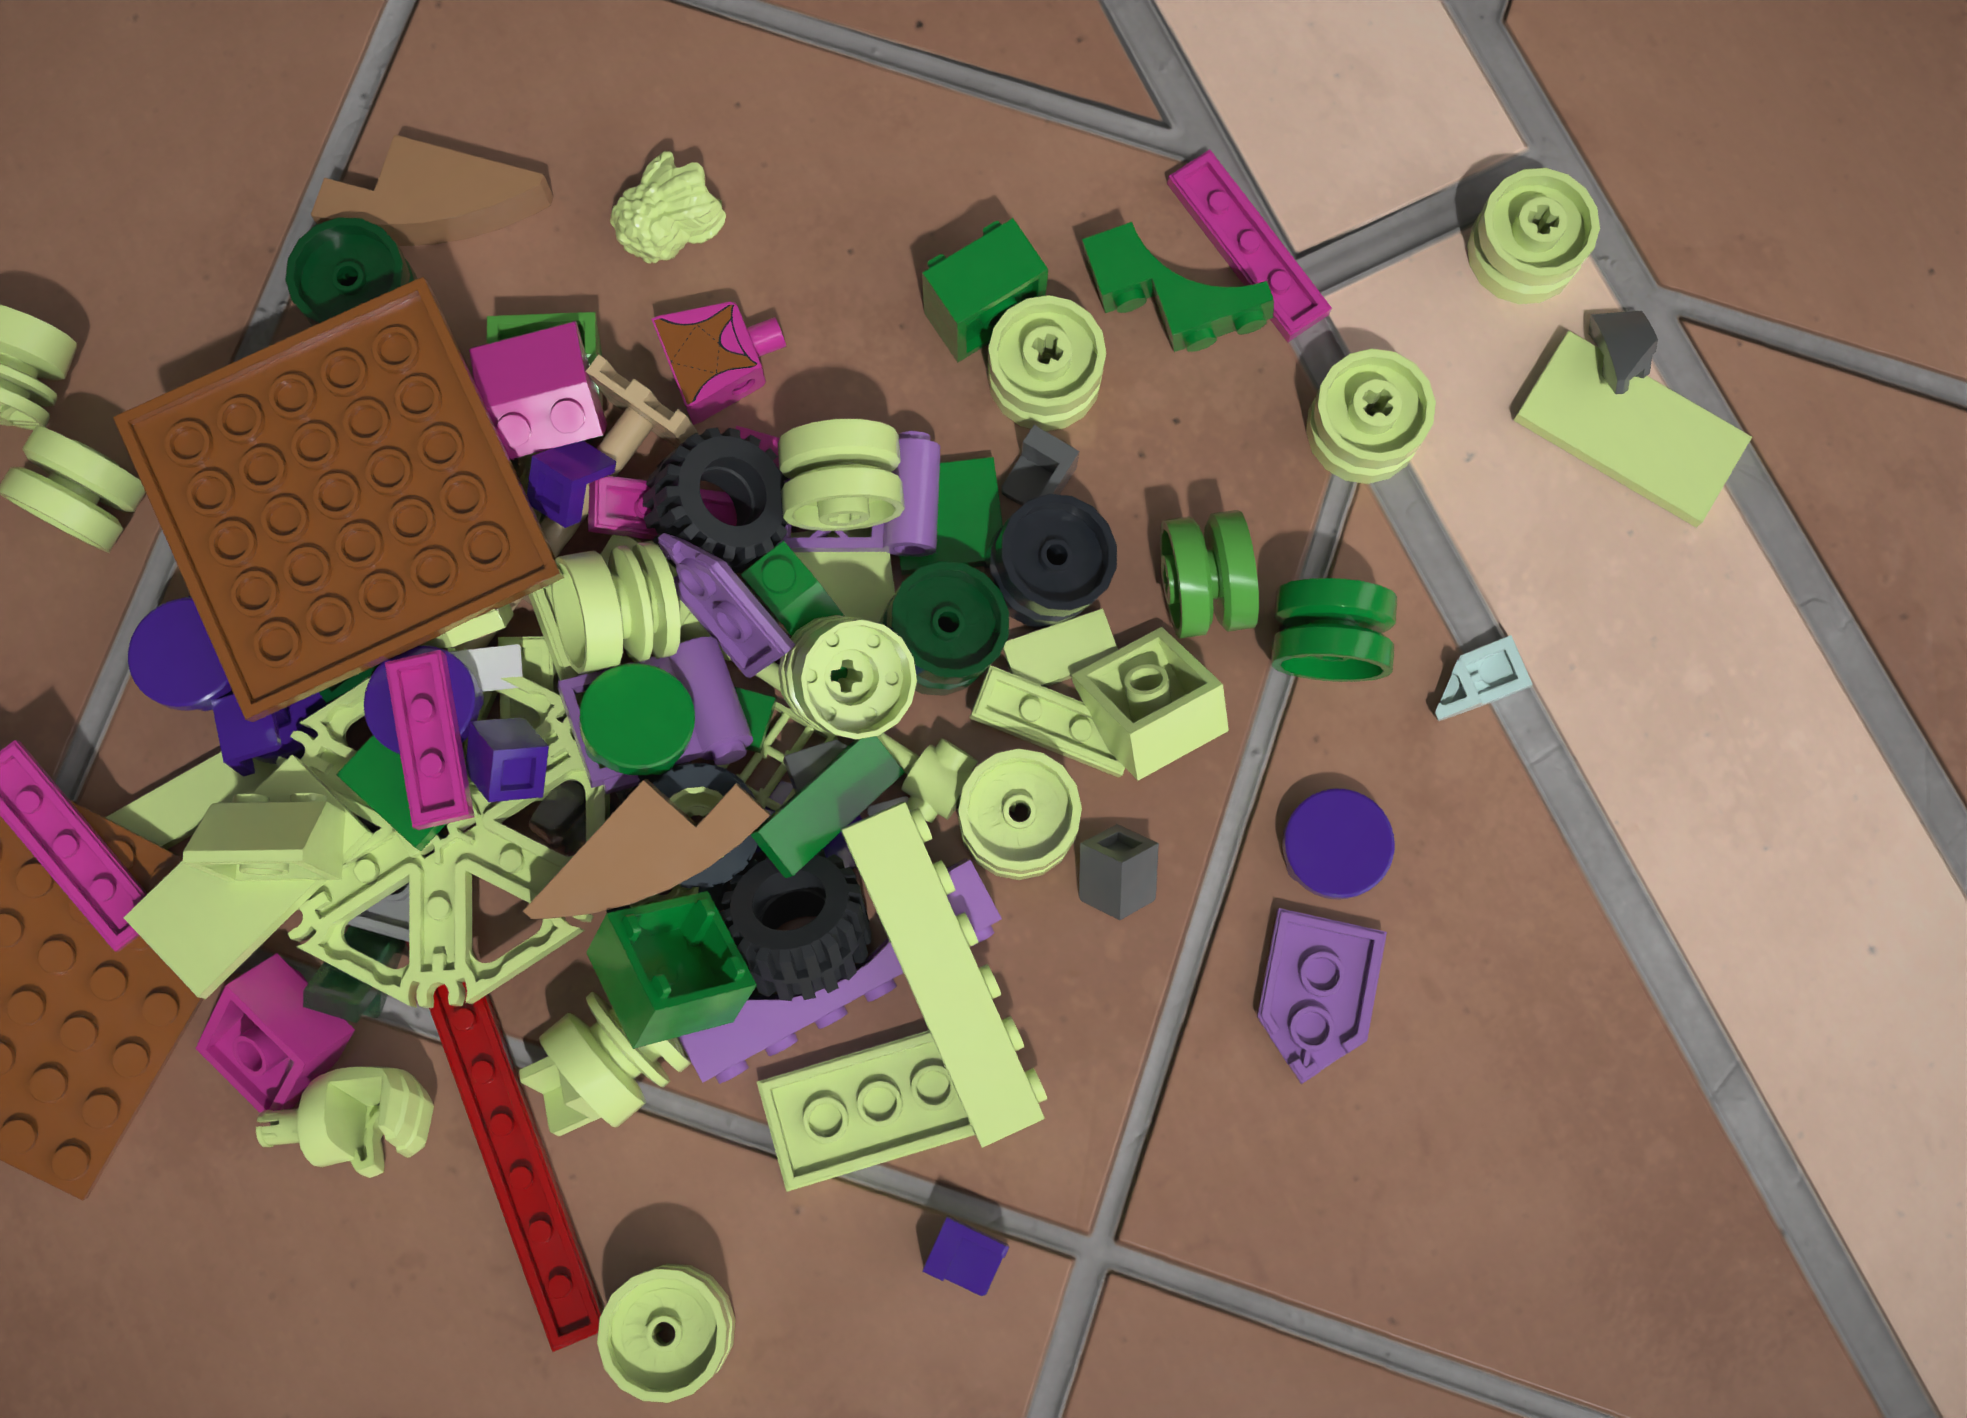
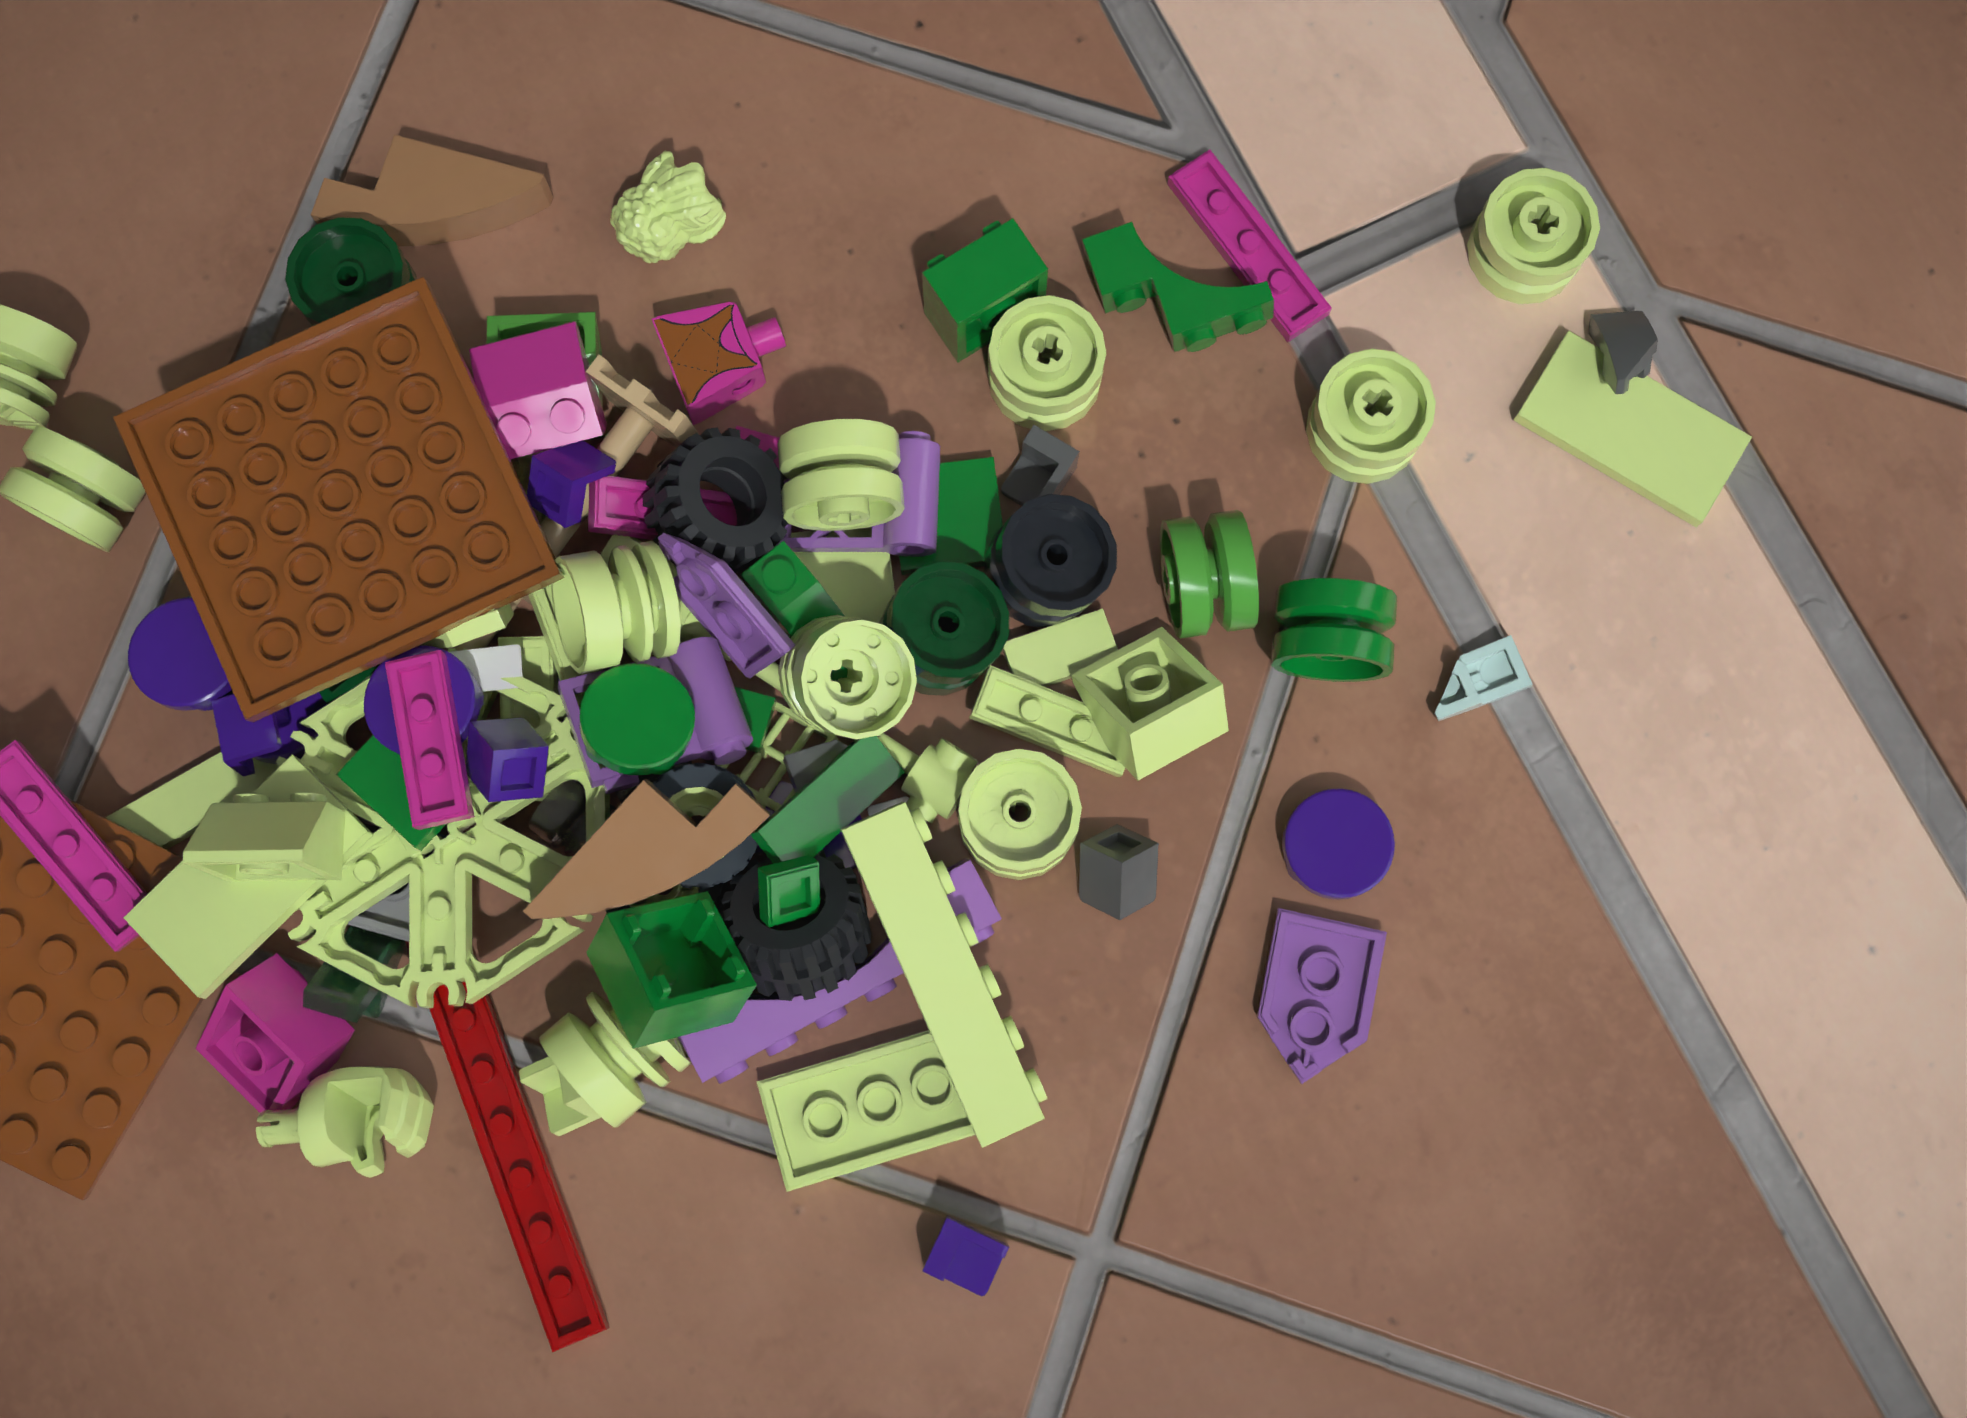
yellowish green wheel [597,1264,735,1403] -> none
none -> green tile [758,854,820,927]

